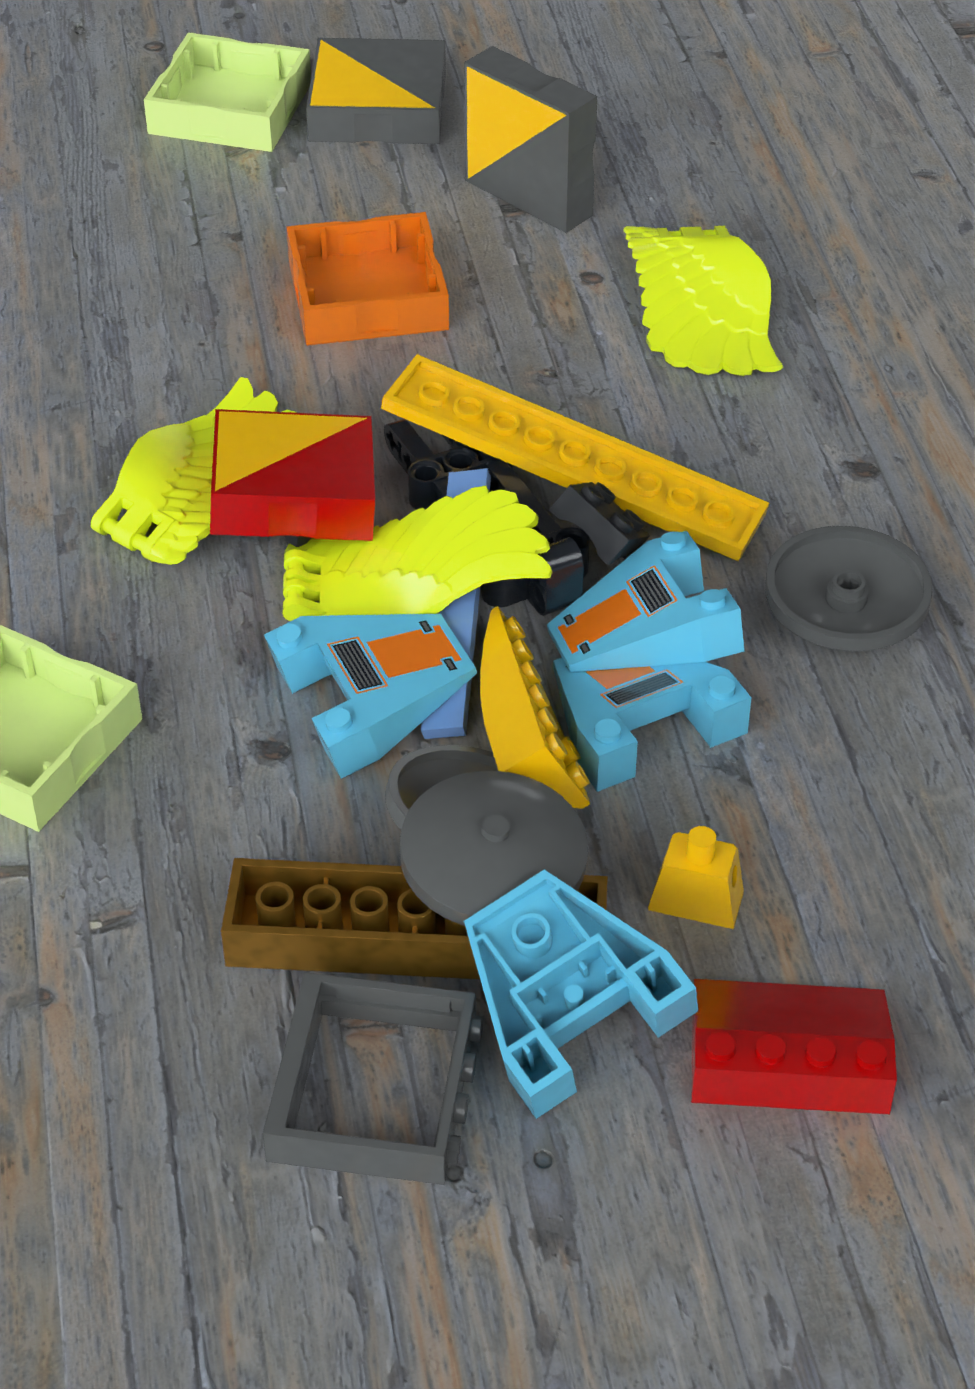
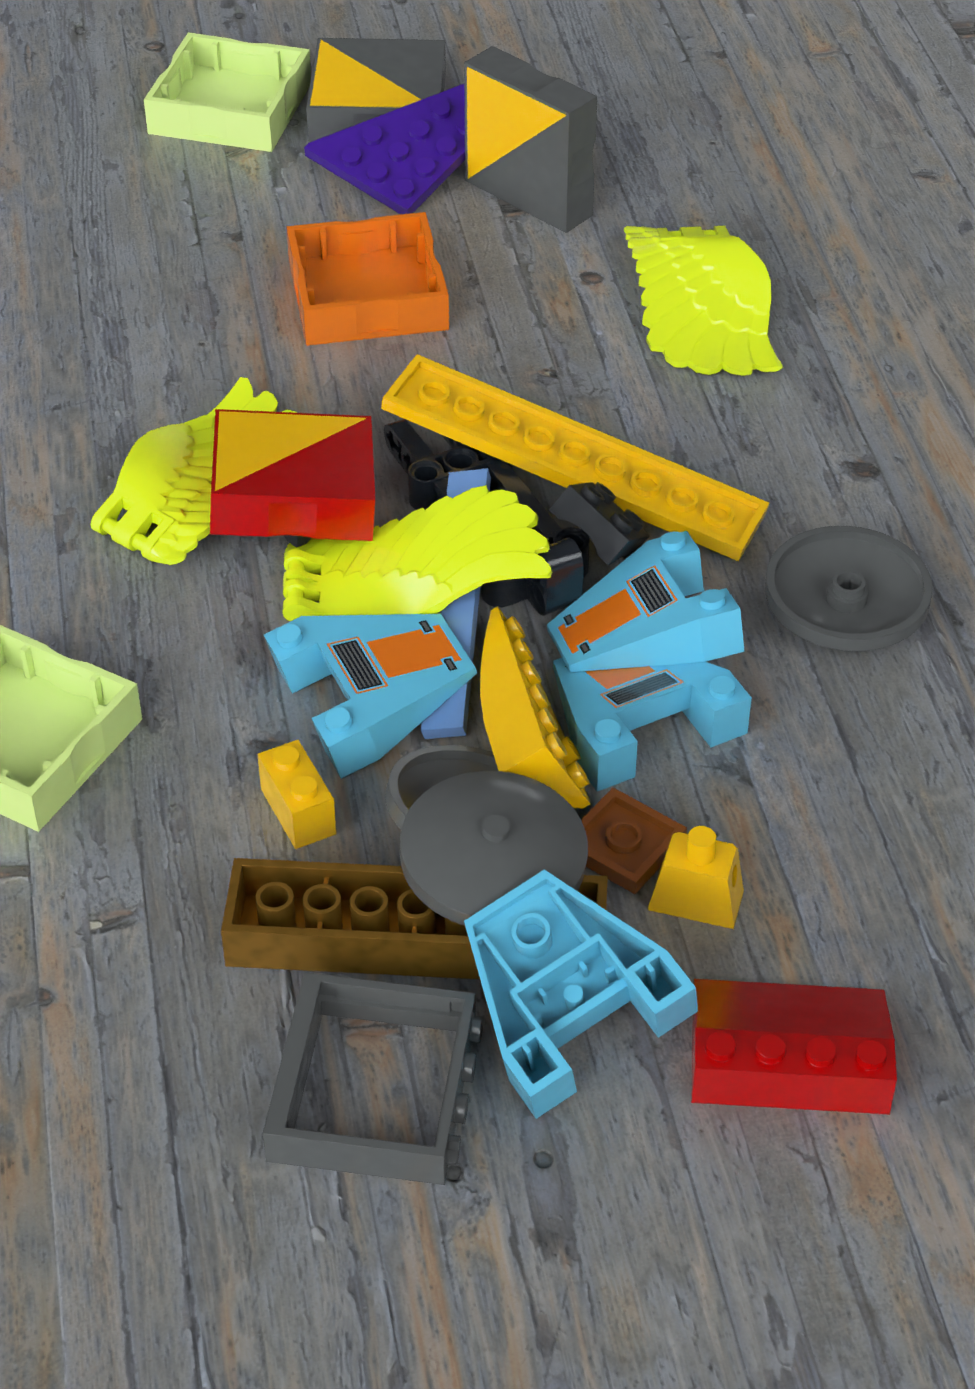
none -> yellow brick [257,740,336,849]
none -> dark purple wing [304,84,465,214]
none -> dark orange plate [581,787,687,894]

